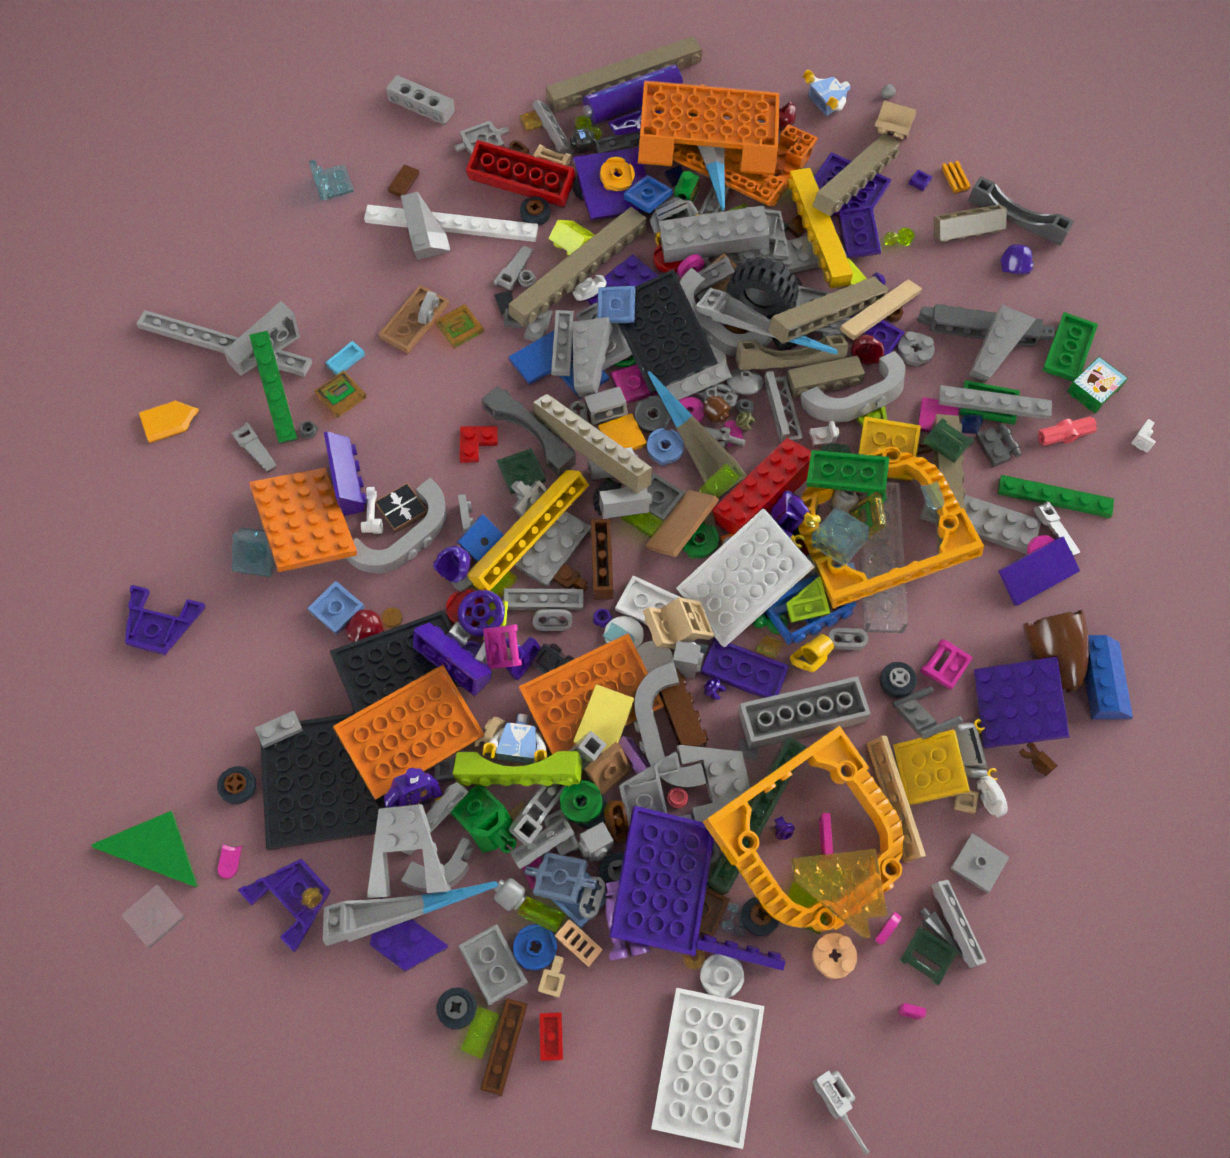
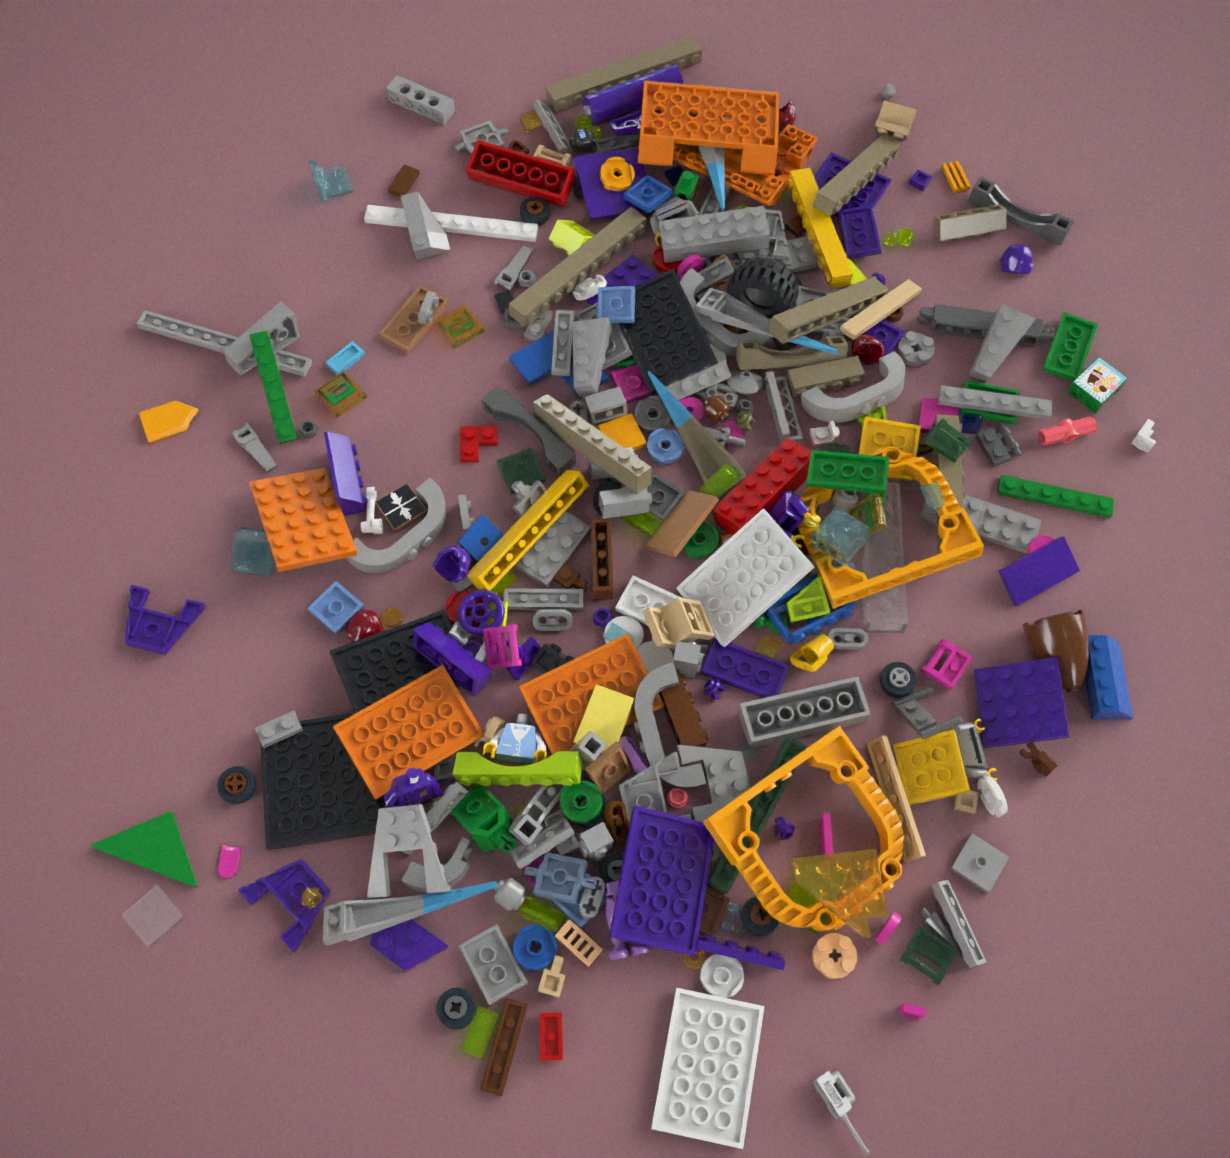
torso [802,70,850,116] -> none
piece [1034,501,1080,556] -> none

